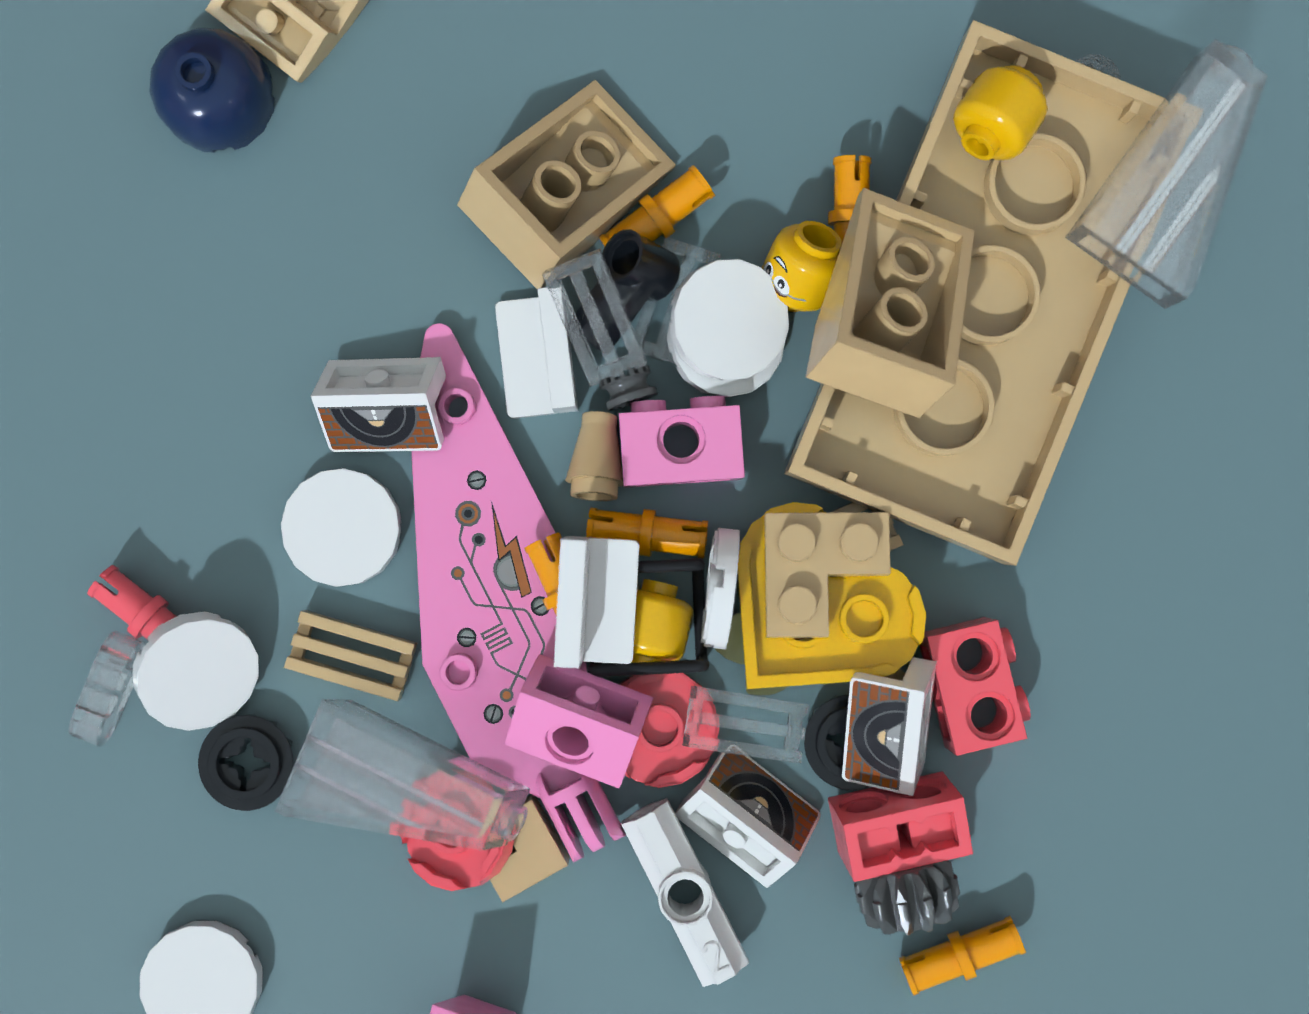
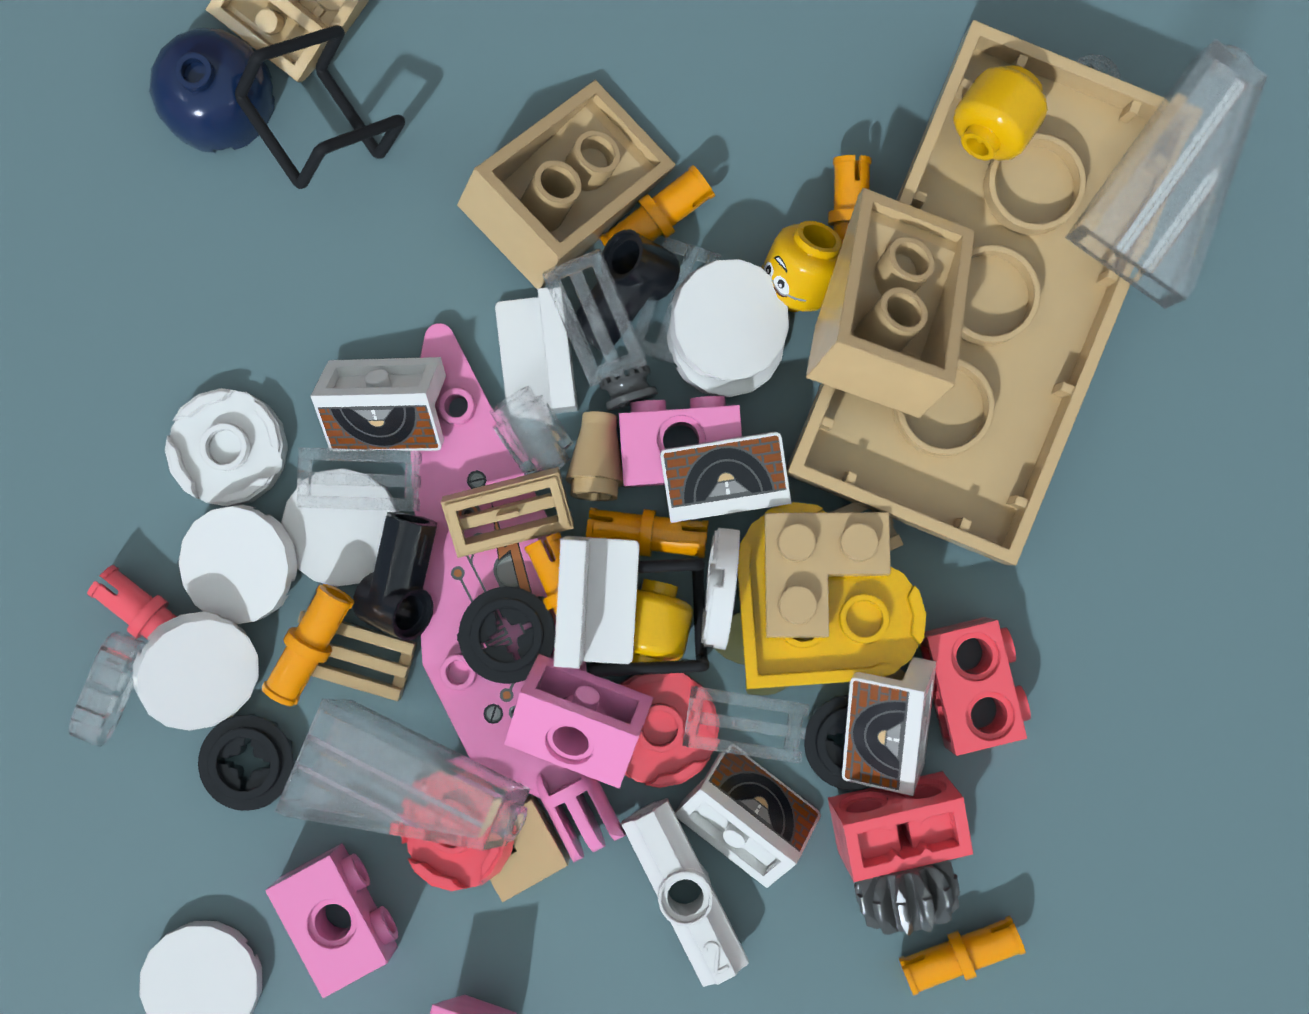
none -> white tile [165,388,288,506]
none -> white tile [178,504,298,624]
none -> black piece [235,25,405,189]
none -> light orange pin [262,584,355,706]
none -> bright pink brick [265,843,398,998]
none -> clear tile [296,447,422,512]
none -> black piece [353,512,438,641]
none -> tan tile [441,467,574,558]
none -> black gear [458,587,556,684]
none -> clear brick [489,386,574,475]
none -> panel [660,432,791,523]

